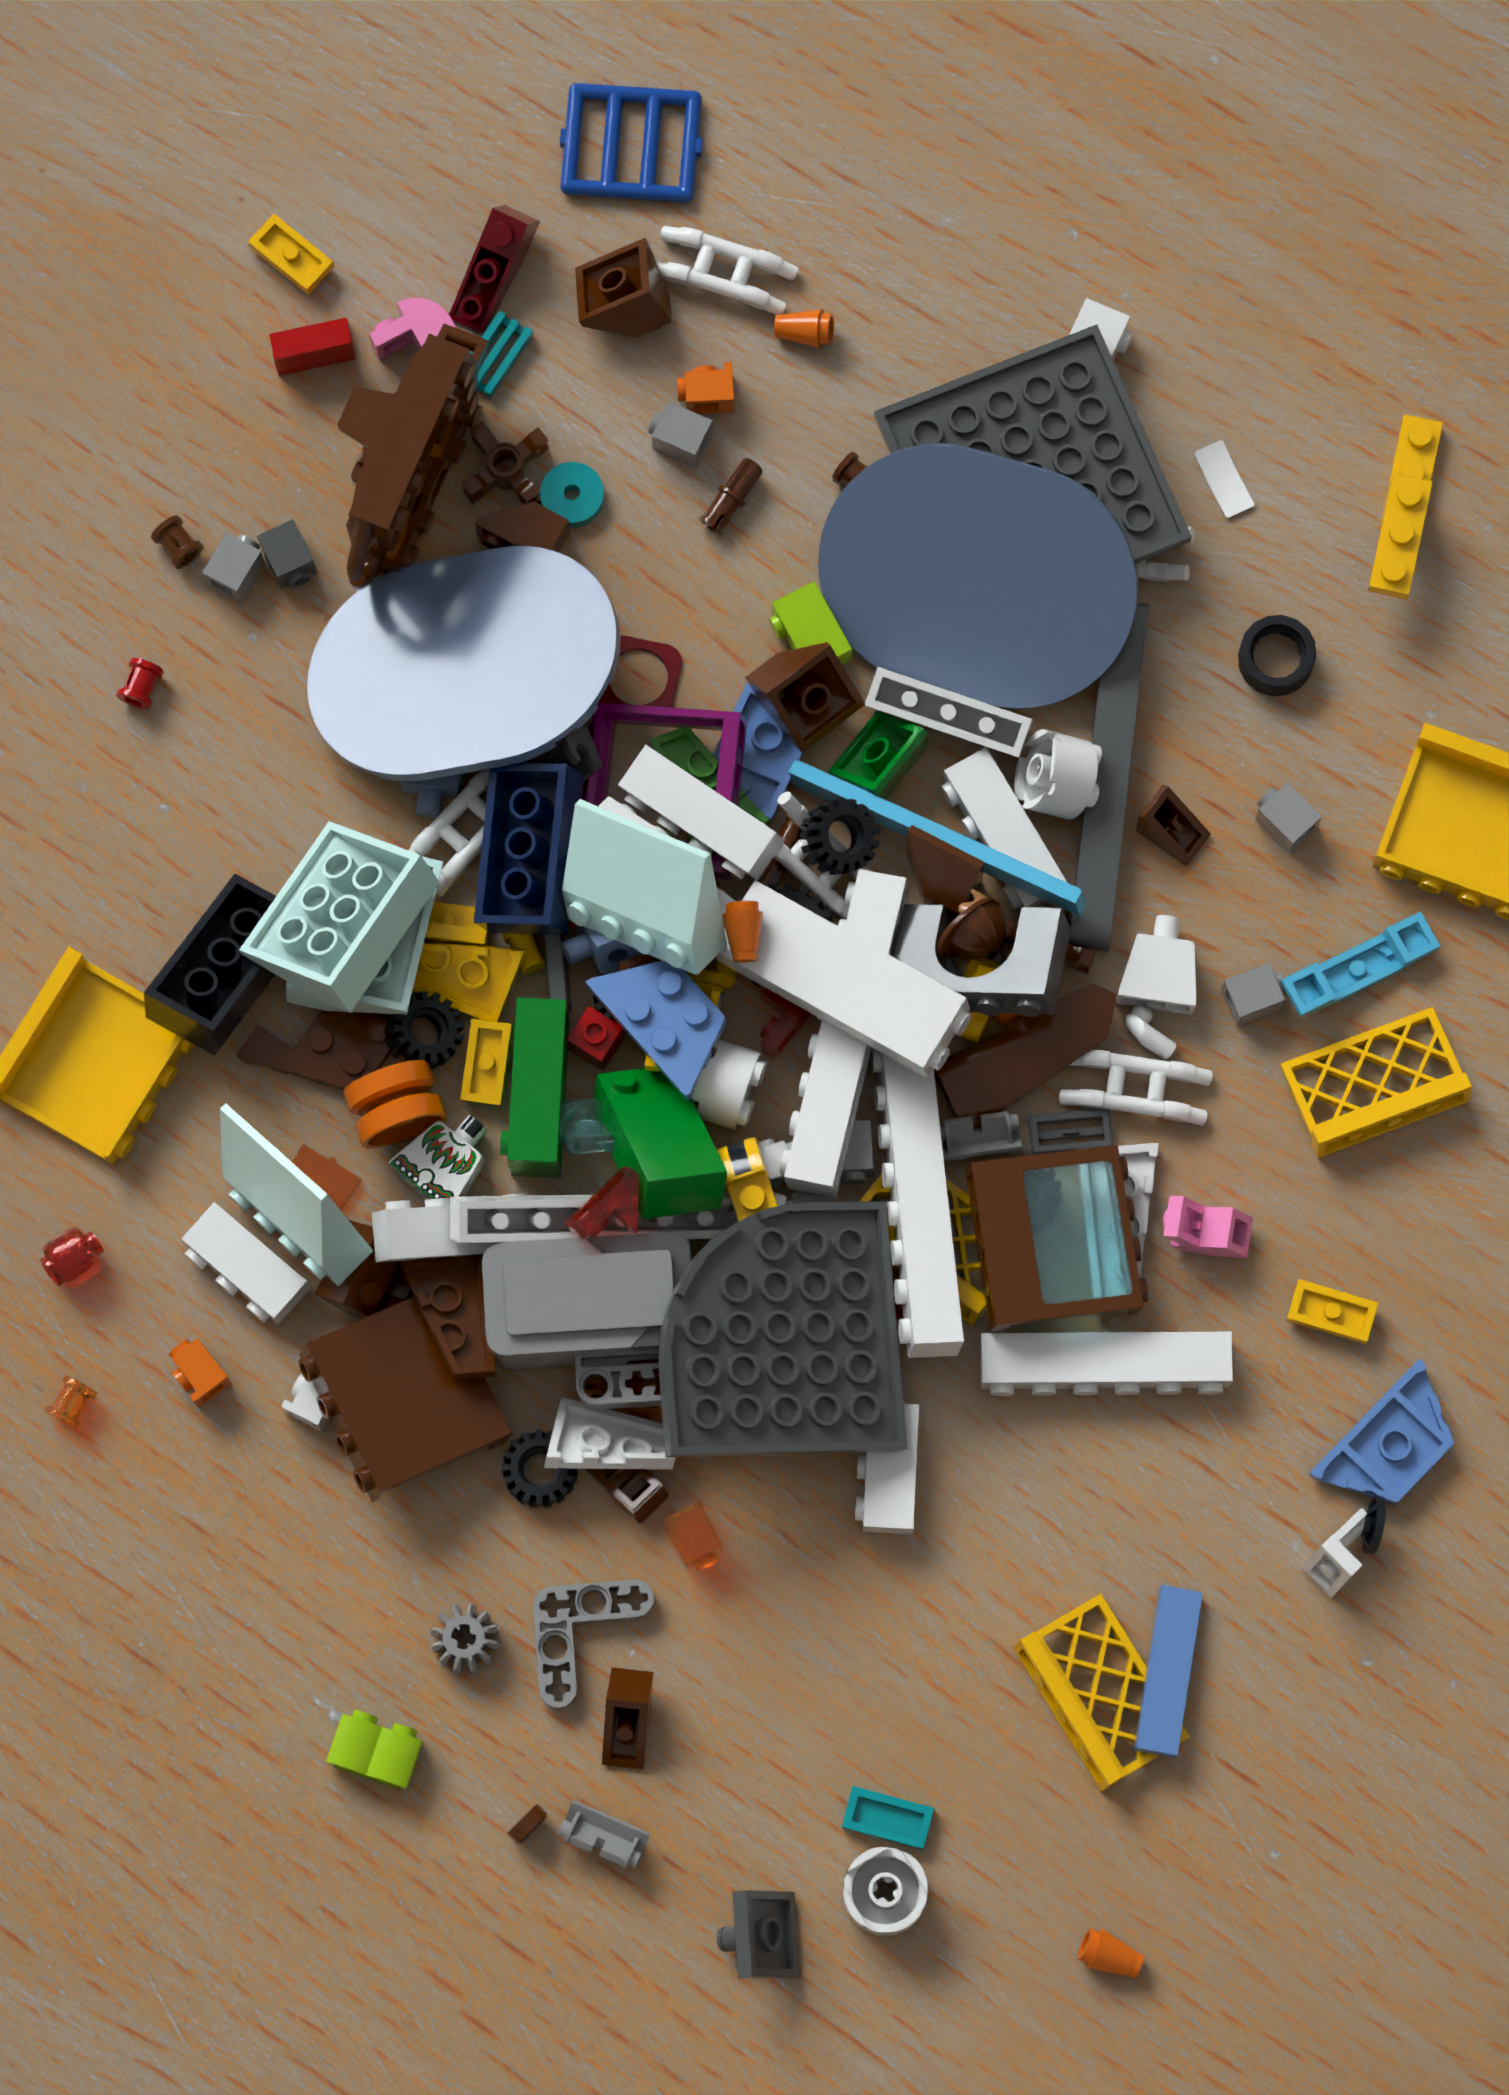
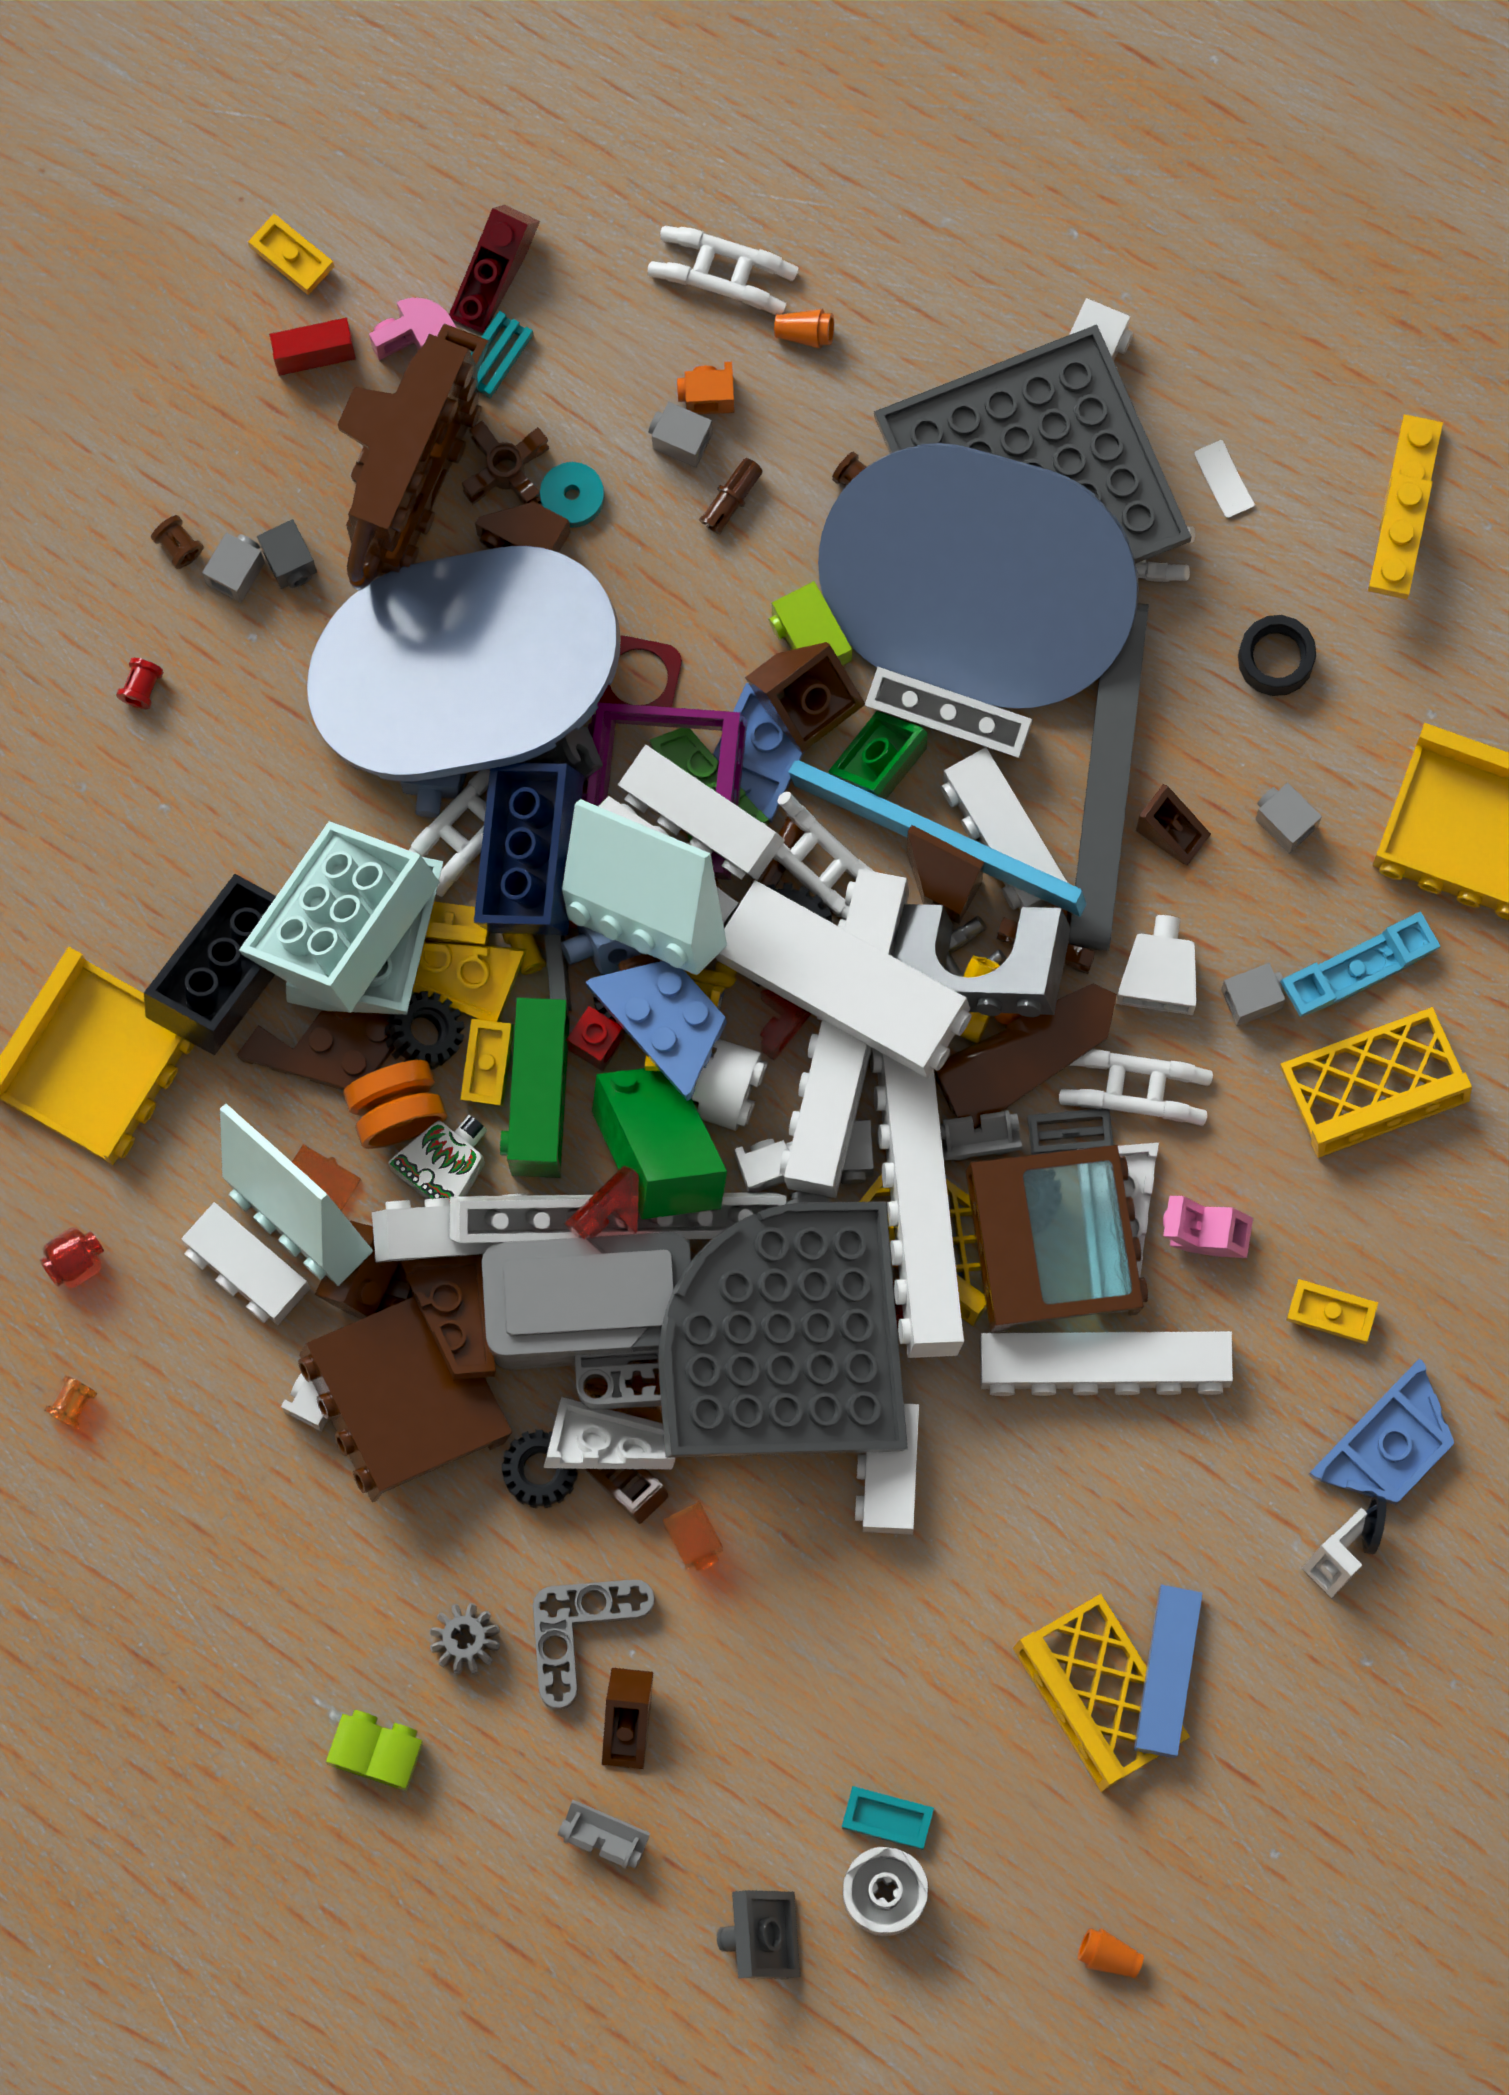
orange brick [169,1338,232,1408] -> none
reddish brown tile [507,1804,547,1844] -> none
blue bar [560,83,703,203] -> none
clear light blue bracket [560,1098,614,1154] -> none
reddish brown slope [575,238,672,337] -> none
yellow brick [717,1136,778,1221] -> none
orange cone [722,901,763,963] -> none
black tyre [800,798,880,875] -> none
reddish brown piece [937,889,1006,960] -> none
white brick [1014,729,1102,820] -> none
white arm [1125,1004,1176,1060] -> none

